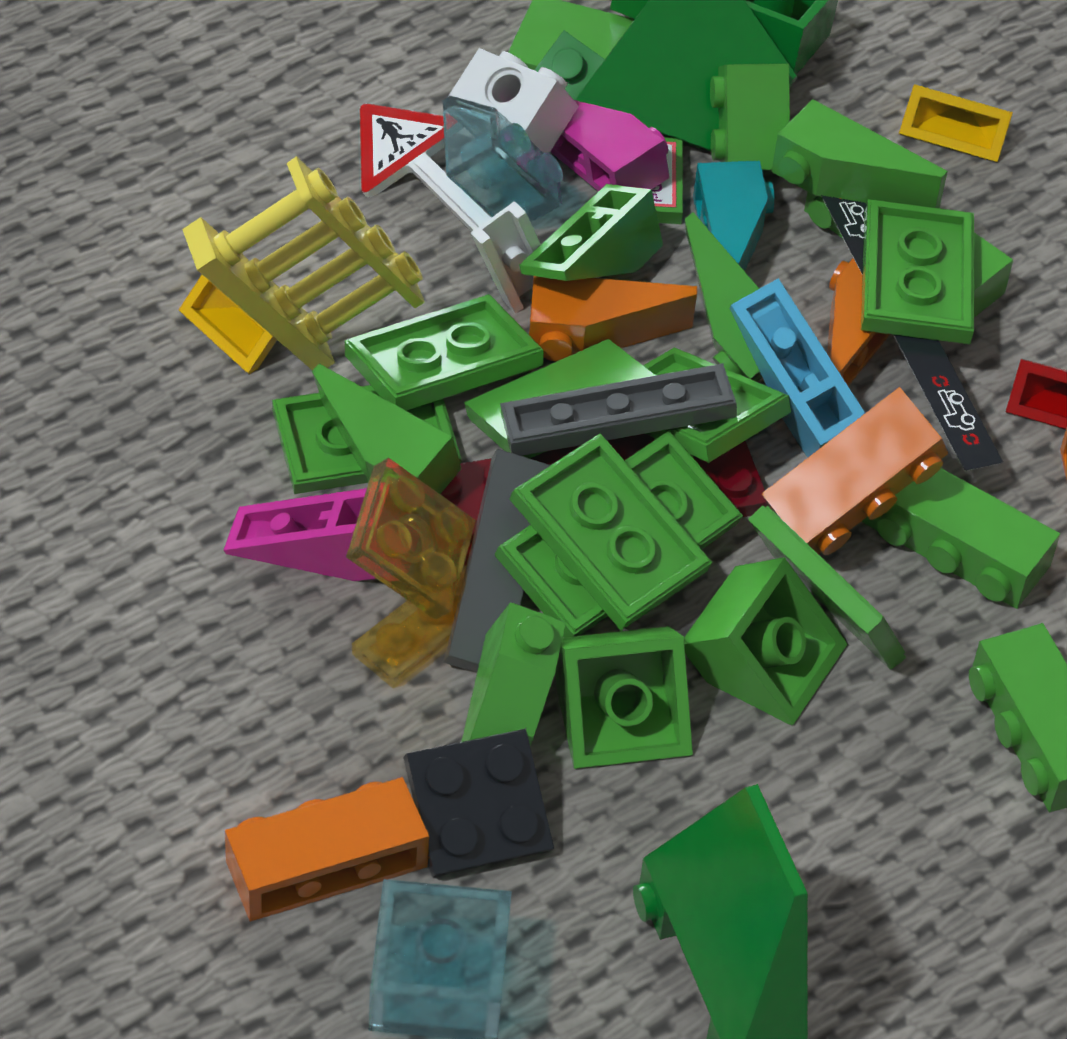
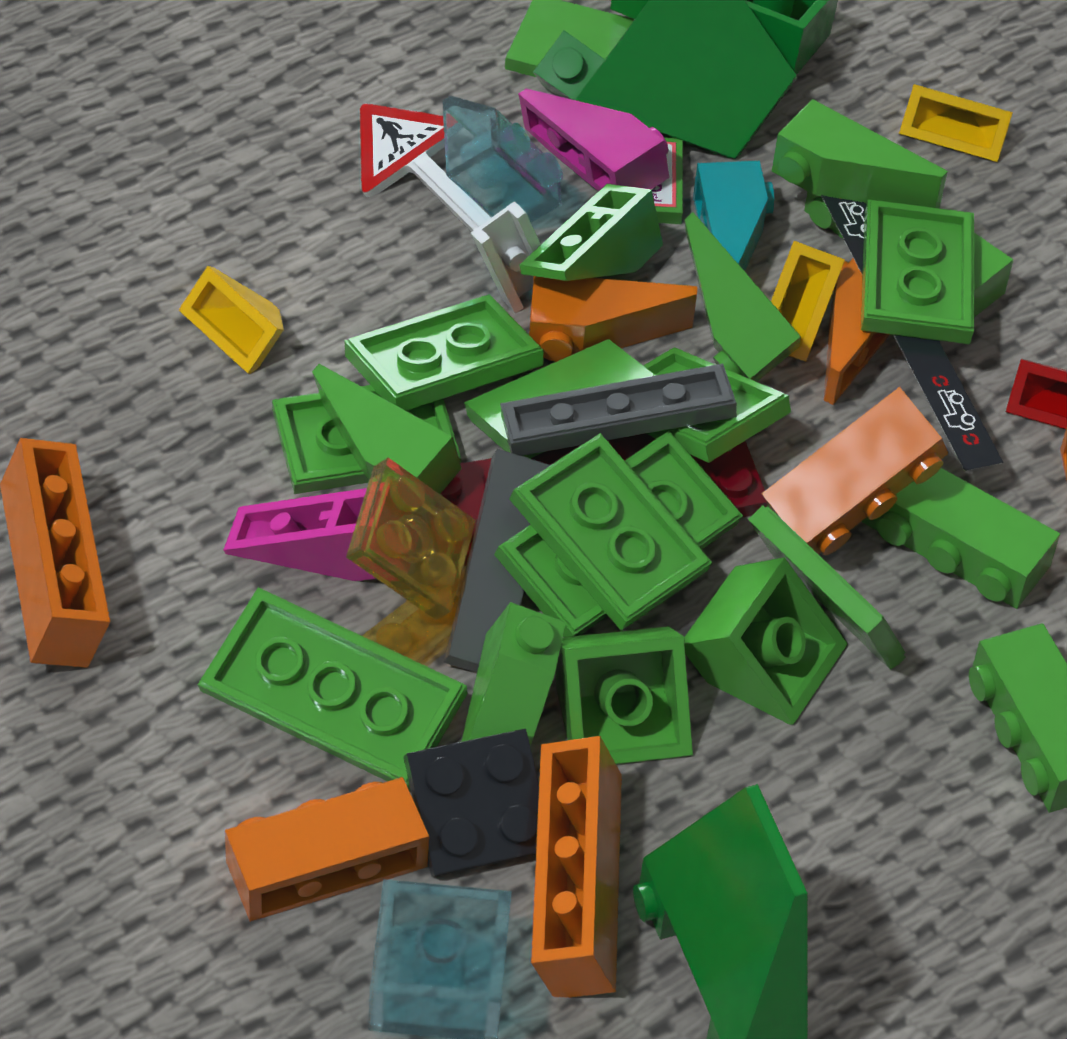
light yellow fence [182,156,425,371] -> none
white brick [446,48,579,159] -> none
bright green brick [710,64,790,170] -> none
medium azure slope [730,278,865,457] -> none
none -> orange brick [0,438,110,668]
none -> bright green tile [198,587,468,791]
none -> orange brick [531,736,622,998]
none -> yellow slope [771,241,845,362]

